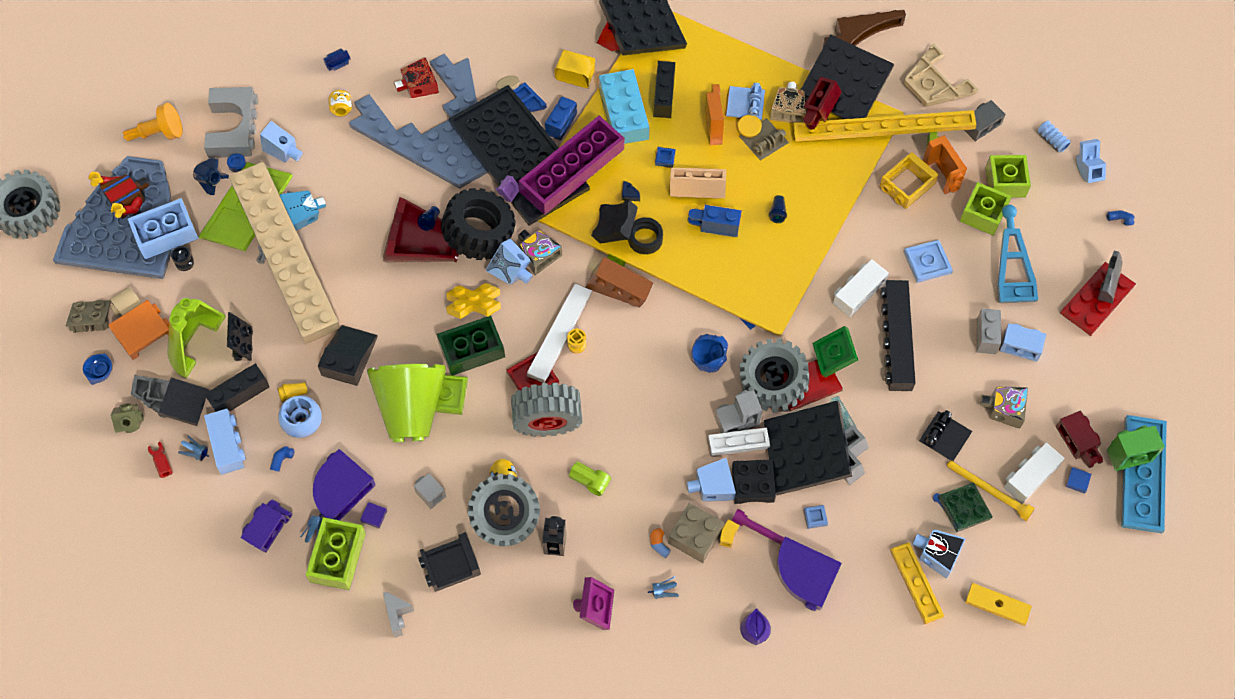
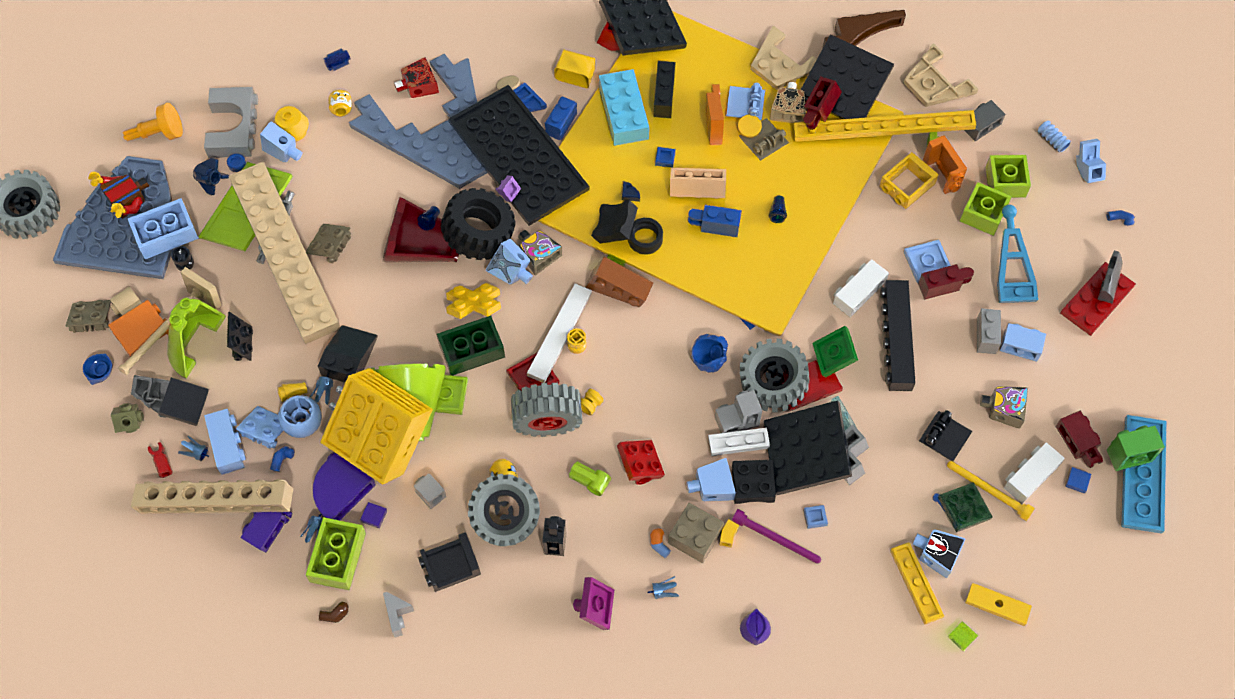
black brick [204,363,270,412] -> none
dark azure torso [279,191,326,231] -> none
magenta brick [519,116,625,215] -> none
dark purple brick [777,536,842,611] -> none
none -> tan tile [118,267,222,375]
none -> tan brick [131,479,293,514]
none -> light blue hinge [236,406,283,449]
none -> yellow cone [273,106,309,142]
none -> dark tan hinge [306,224,351,263]
none -> flat silver piece [310,375,334,405]
none -> reddish brown arm [319,602,349,623]
none -> yellow piece [320,368,433,485]
none -> yellow wheel [581,388,604,416]
none -> red plate [617,440,665,485]
none -> tan wing [750,26,817,90]
none -> dark red brick [918,264,974,300]
none -> clear neon green tile [948,621,978,651]

